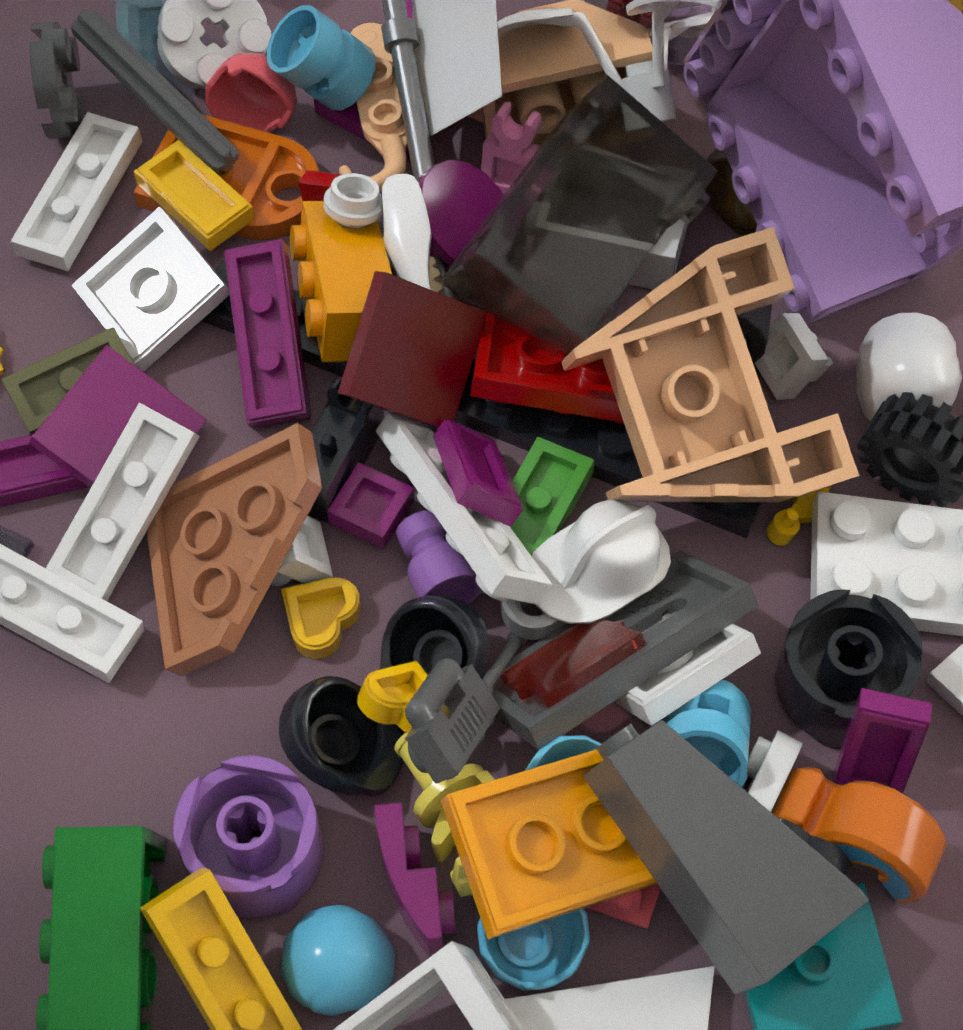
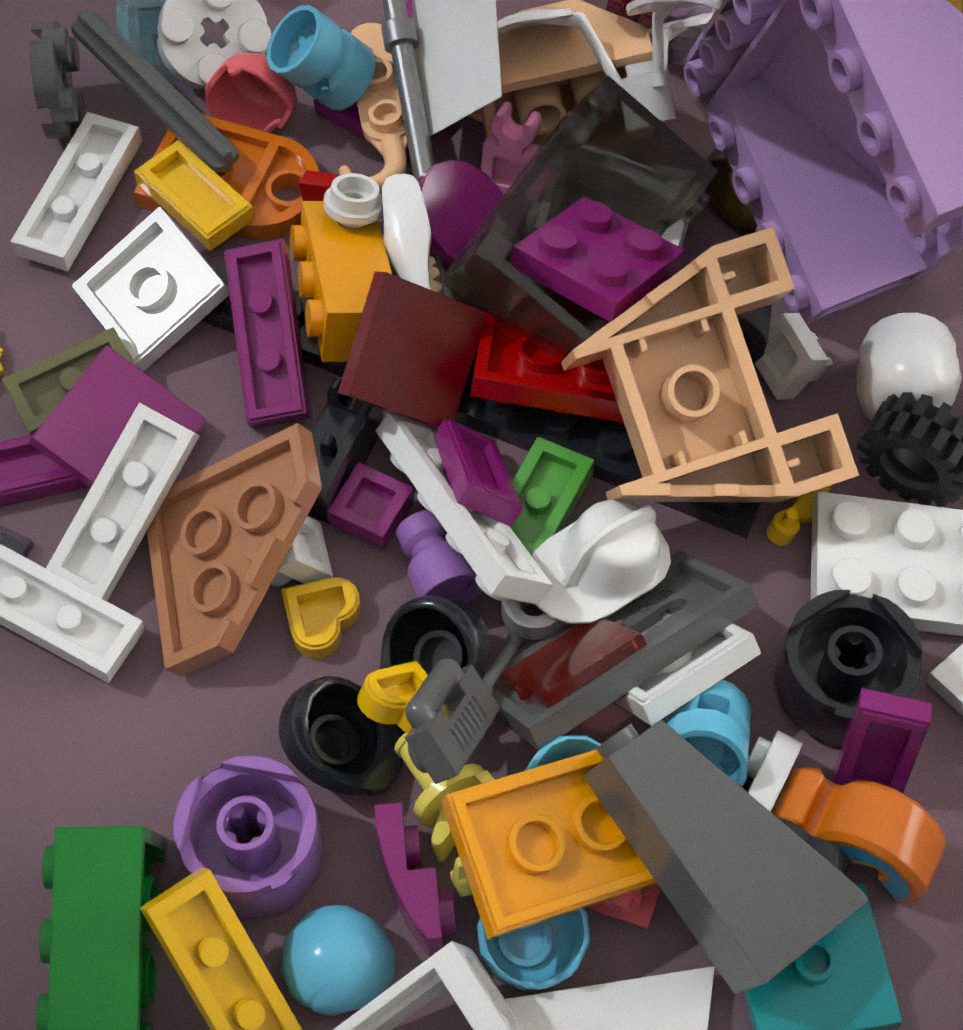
none -> magenta plate [510,196,685,322]

